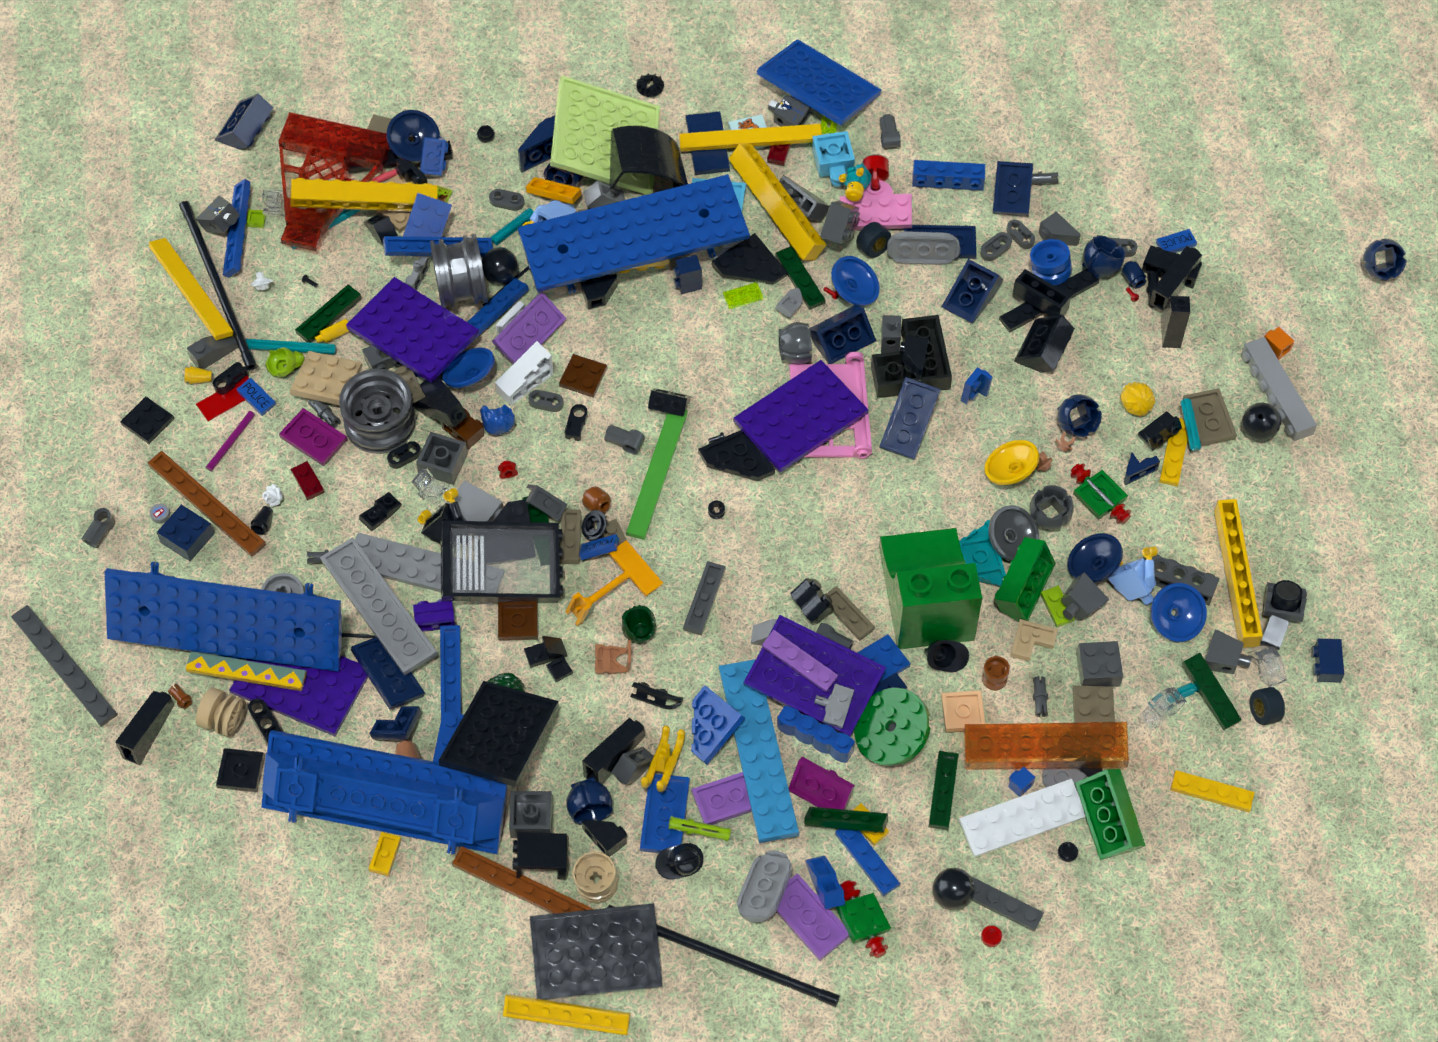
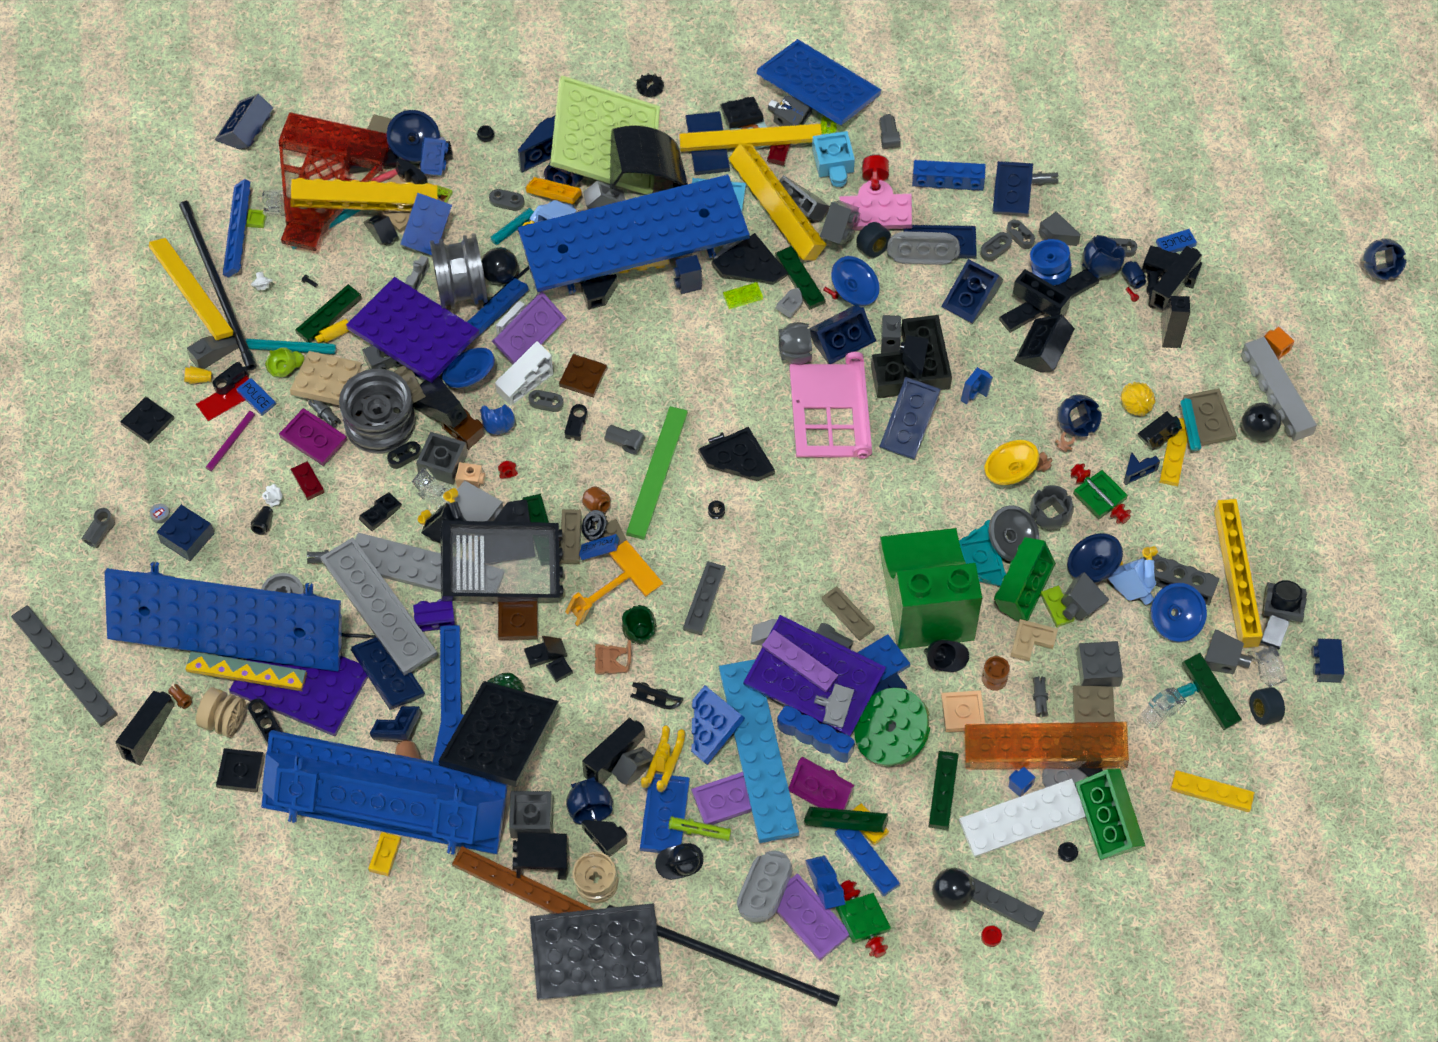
dark orange plate [148,451,266,557] -> none
dark grey torso [196,196,239,233] -> none
blue plate [383,236,493,257] -> none
yellow tile [503,994,630,1035] -> none
dark grey panel [525,484,567,521] -> none
black bracket [648,388,691,416] -> none
dark purple plate [733,360,869,472] -> none
black brick [790,578,834,624] -> none
piece [839,163,872,202] -> none
none -> light nougat brick [455,462,485,489]
none -> black plate [720,96,764,129]

